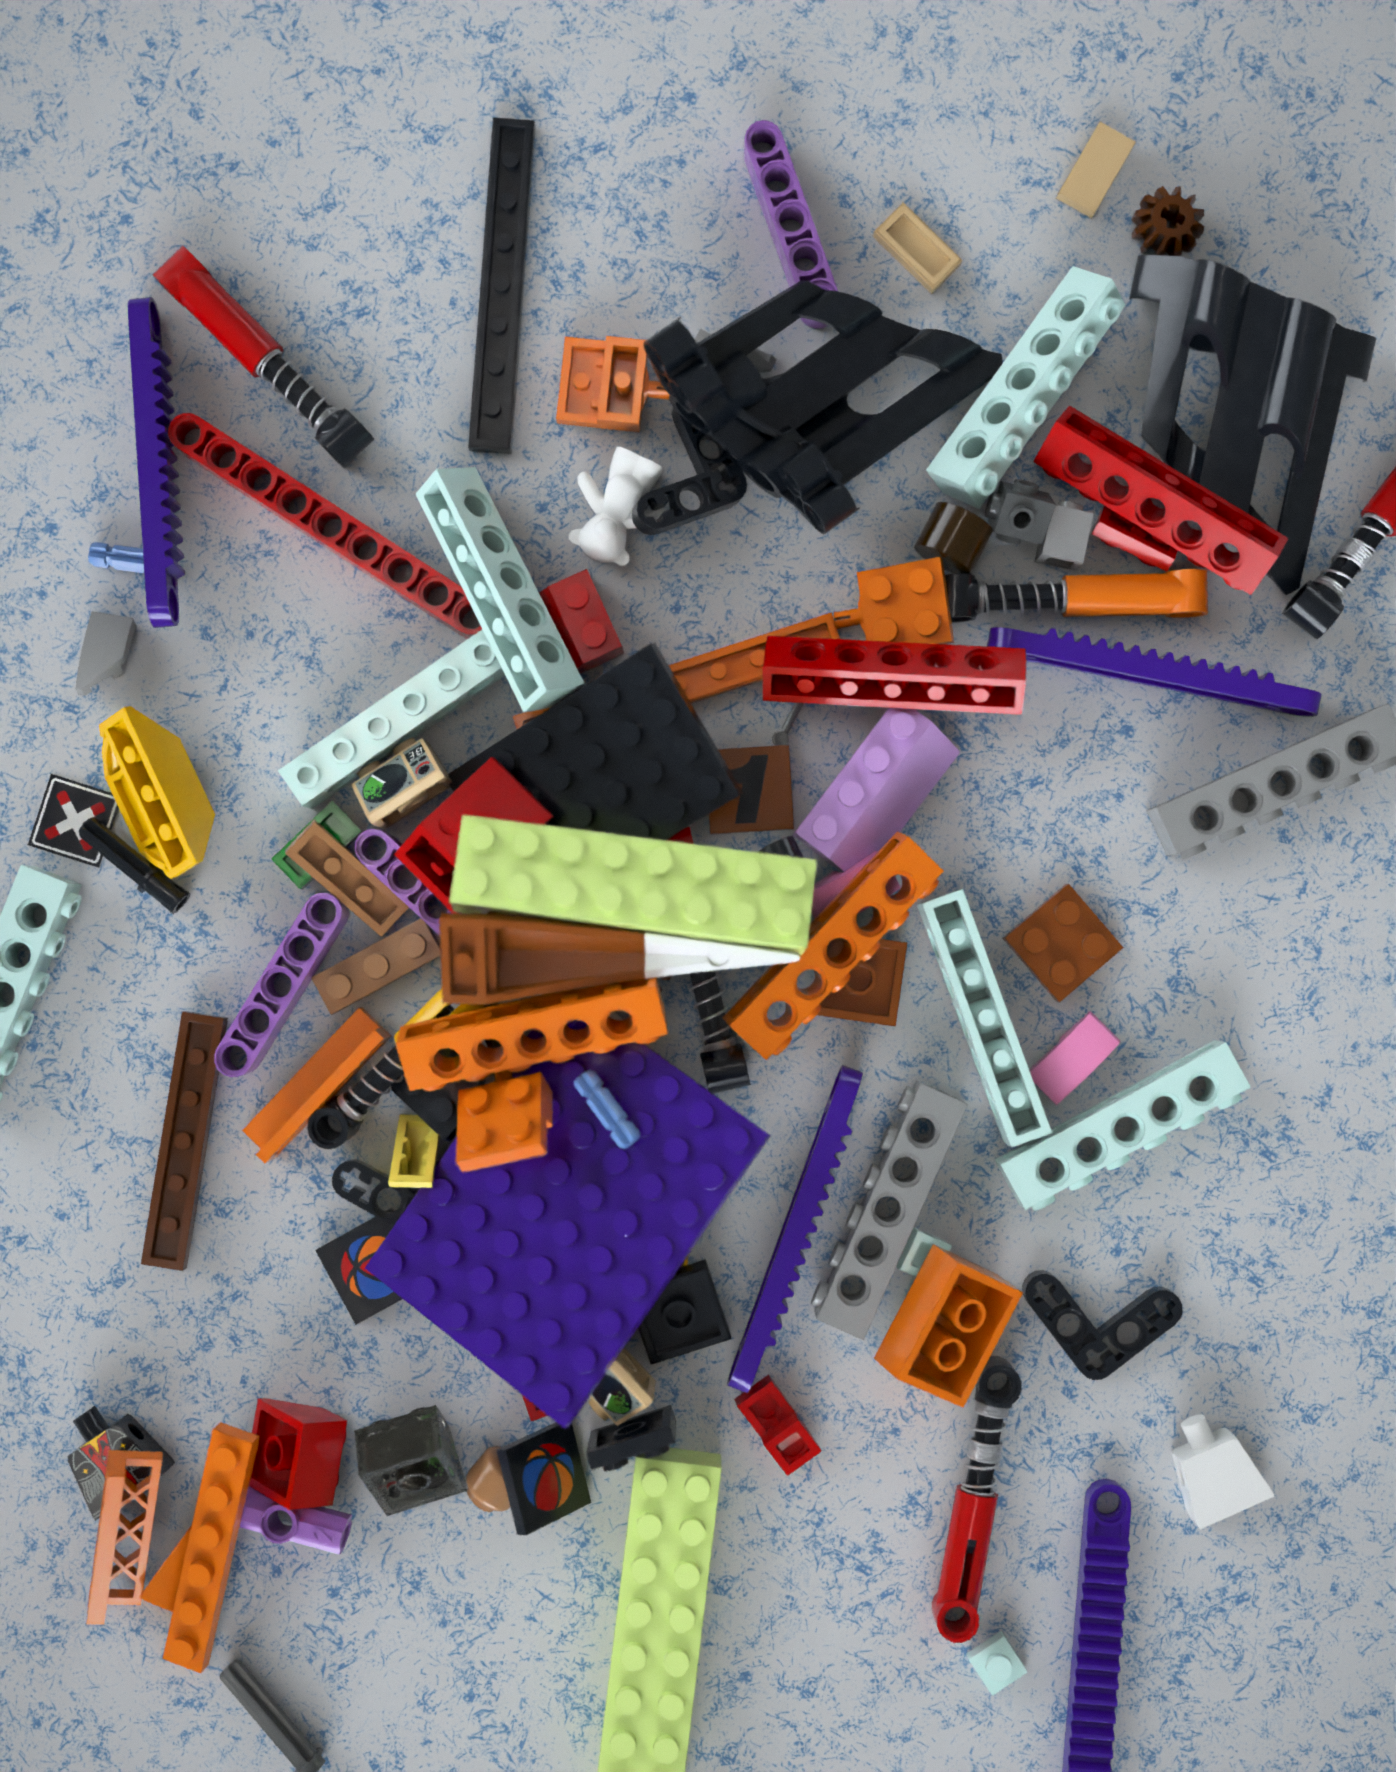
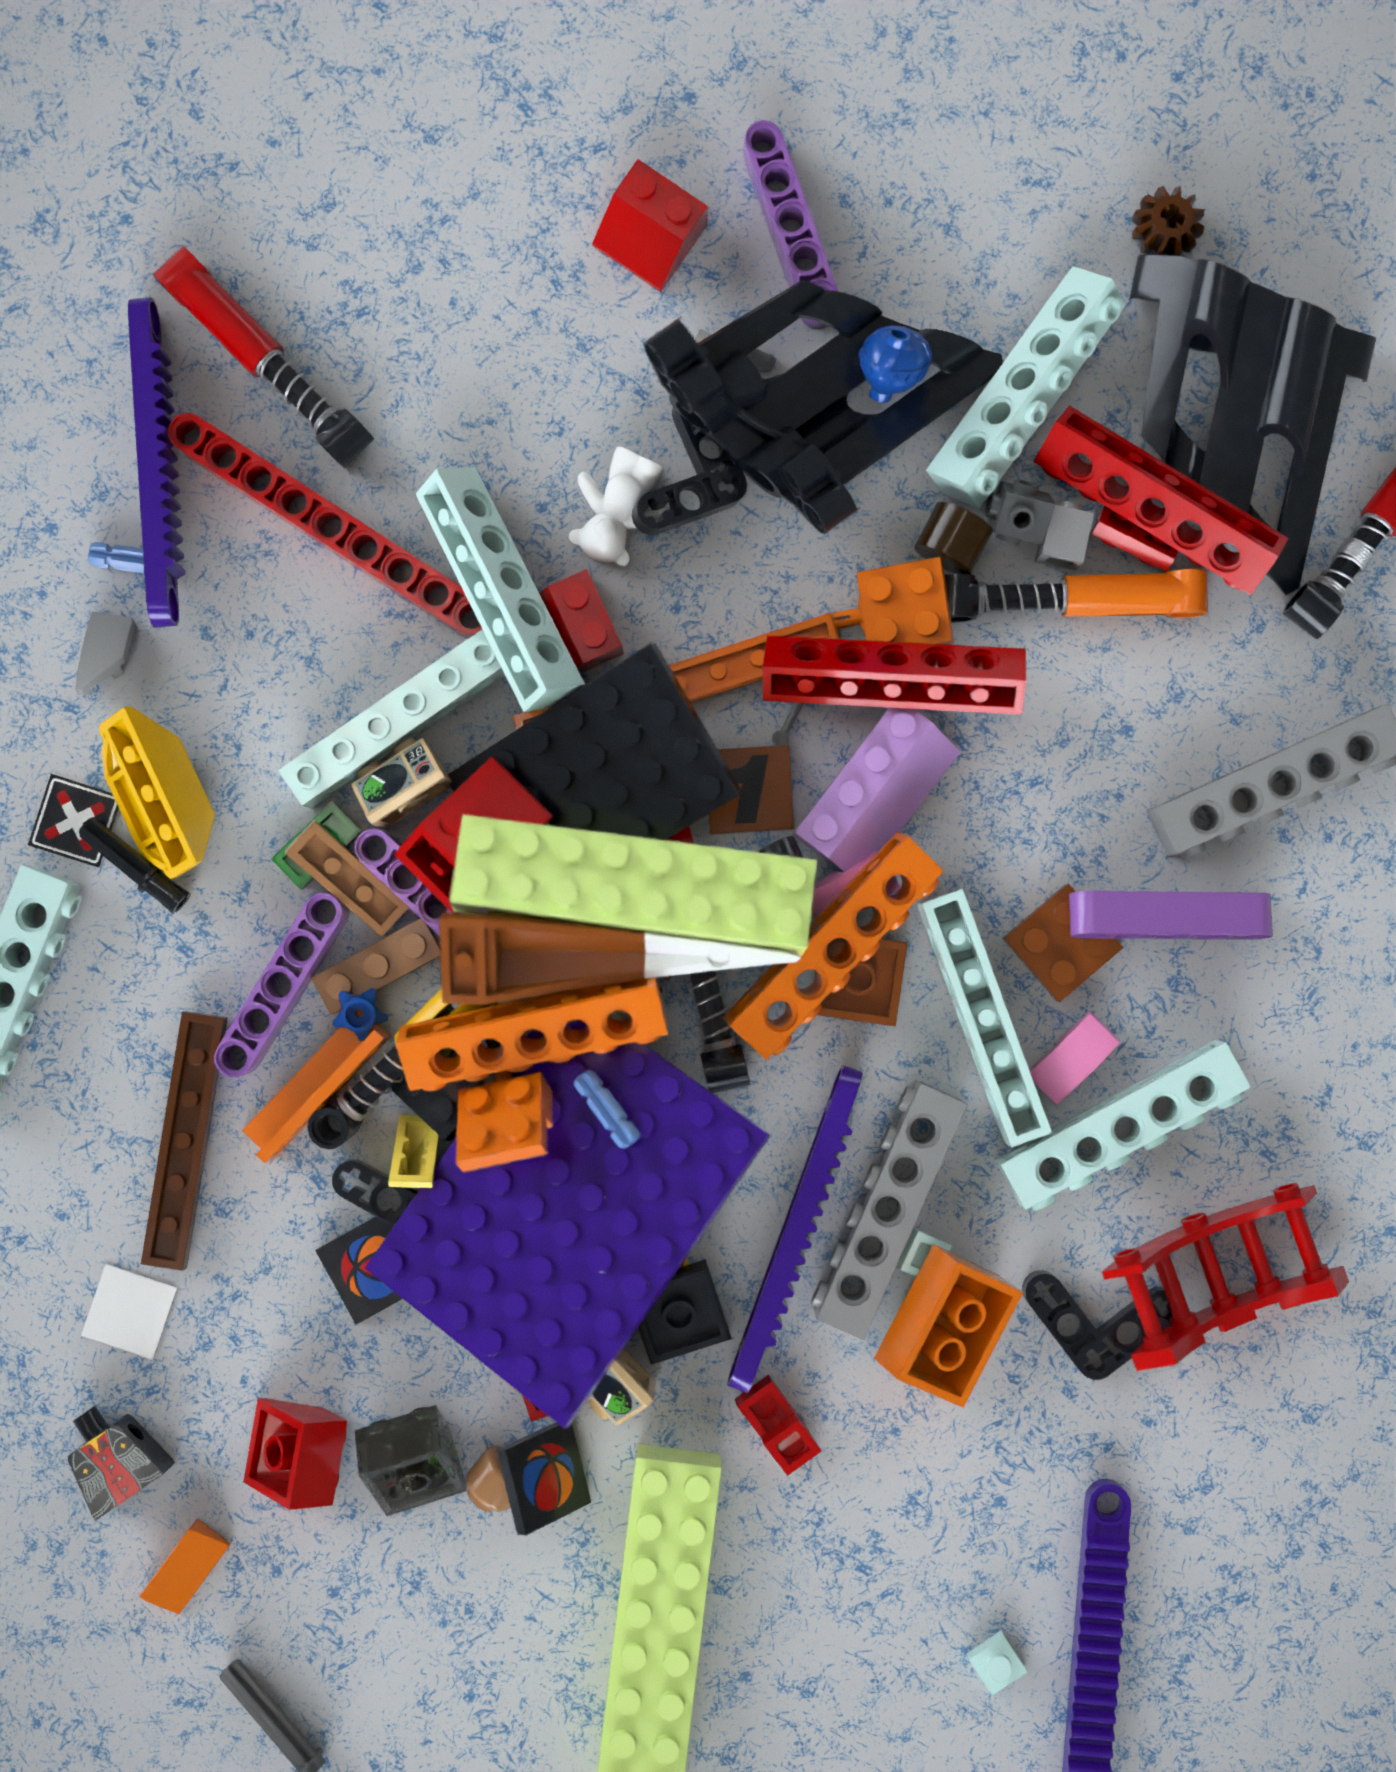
orange fence [86,1450,163,1625] -> none
orange plate [163,1422,260,1673] -> none
medium lavender piece [240,1487,352,1555] -> none
black tile [468,118,536,454] -> none
orange plate [556,336,670,433] -> none
black plate [586,1405,676,1471] -> none
tan tile [873,202,963,294] -> none
piece [932,1356,1022,1643] -> none
dark purple gear [987,627,1322,717] -> none
tan tile [1056,122,1136,219] -> none
white torso [1172,1414,1274,1530] -> none
none -> white sticker [81,1264,177,1360]
none -> blue plate [332,988,388,1042]
none -> red slope [592,159,708,292]
none -> blue helmet [858,325,932,403]
none -> medium lavender beam [1069,891,1273,940]
none -> red fence [1102,1183,1349,1371]

